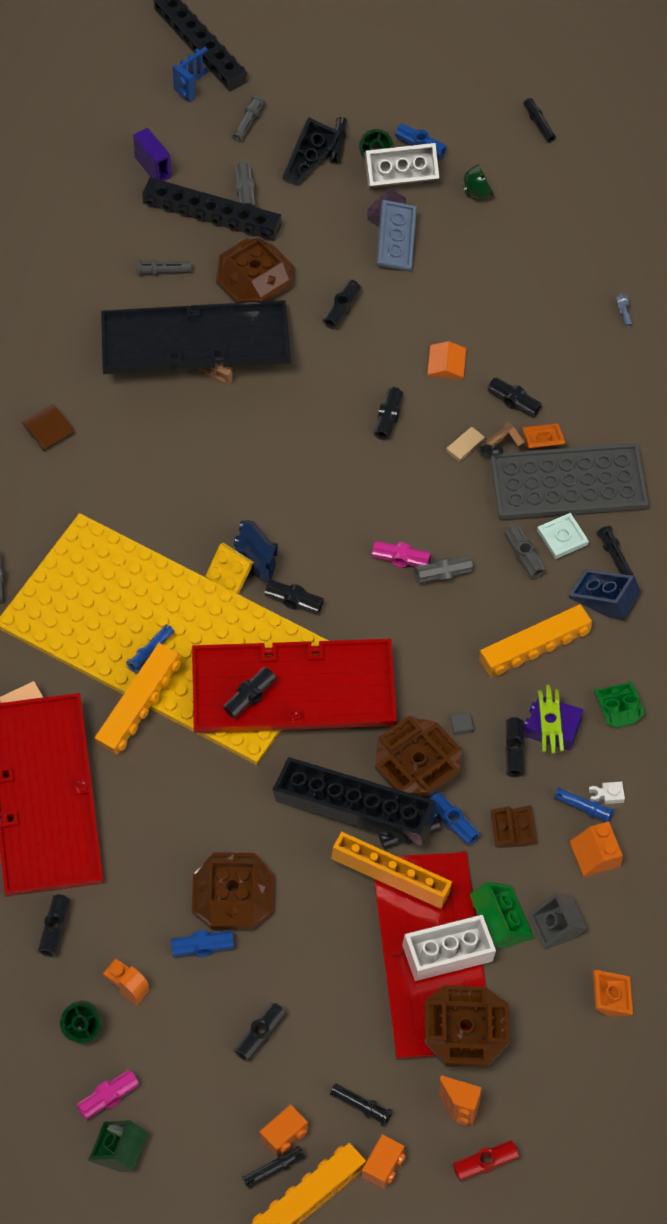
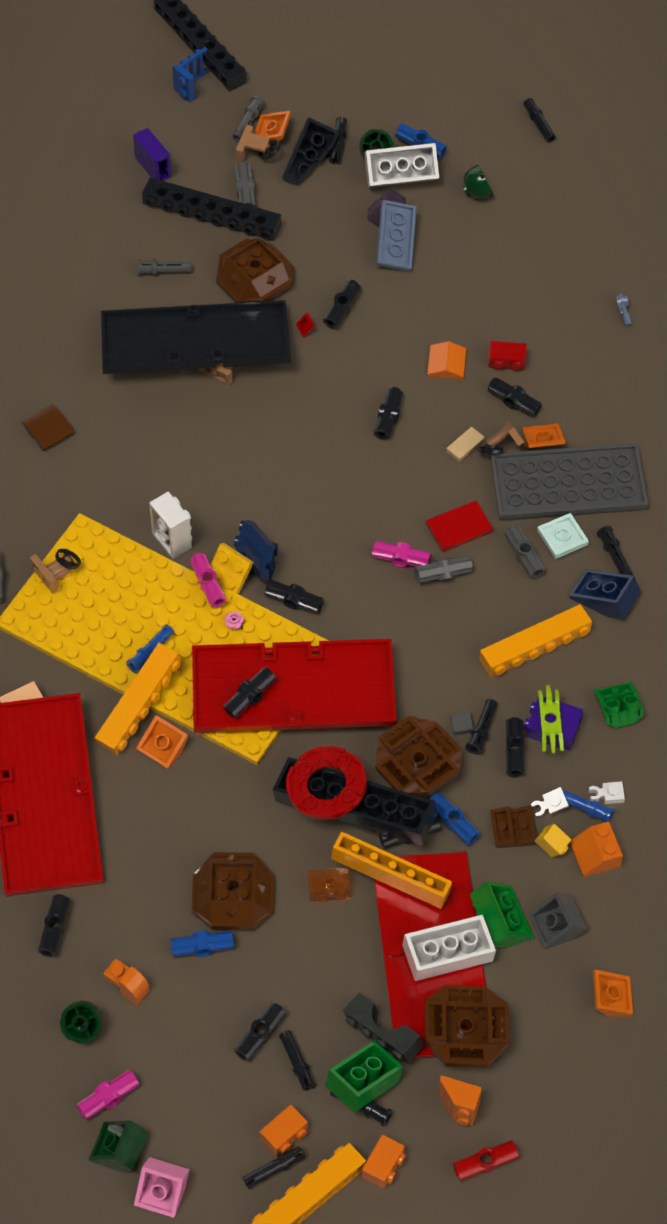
none -> medium nougat piece [29,549,81,593]
none -> bright pink slope [134,1157,190,1218]
none -> orange slope [136,715,189,769]
none -> white brick [149,492,193,559]
none -> dark pink piece [190,553,226,608]
none -> bright pink plate [225,611,244,630]
none -> medium nougat piece [236,125,280,162]
none -> orange slope [254,111,292,142]
none -> black pin [279,1030,315,1091]
none -> red plate [286,746,367,820]
none -> red slope [296,312,315,337]
none -> clear orange brick [308,868,350,903]
none -> green brick [325,1040,403,1113]
none -> pearl dark grey arch [343,993,424,1063]
none -> red tile [426,500,493,552]
none -> black pin [465,699,498,755]
none -> red brick [489,341,527,371]
none -> white plate [531,787,569,817]
none -> yellow brick [534,824,571,858]

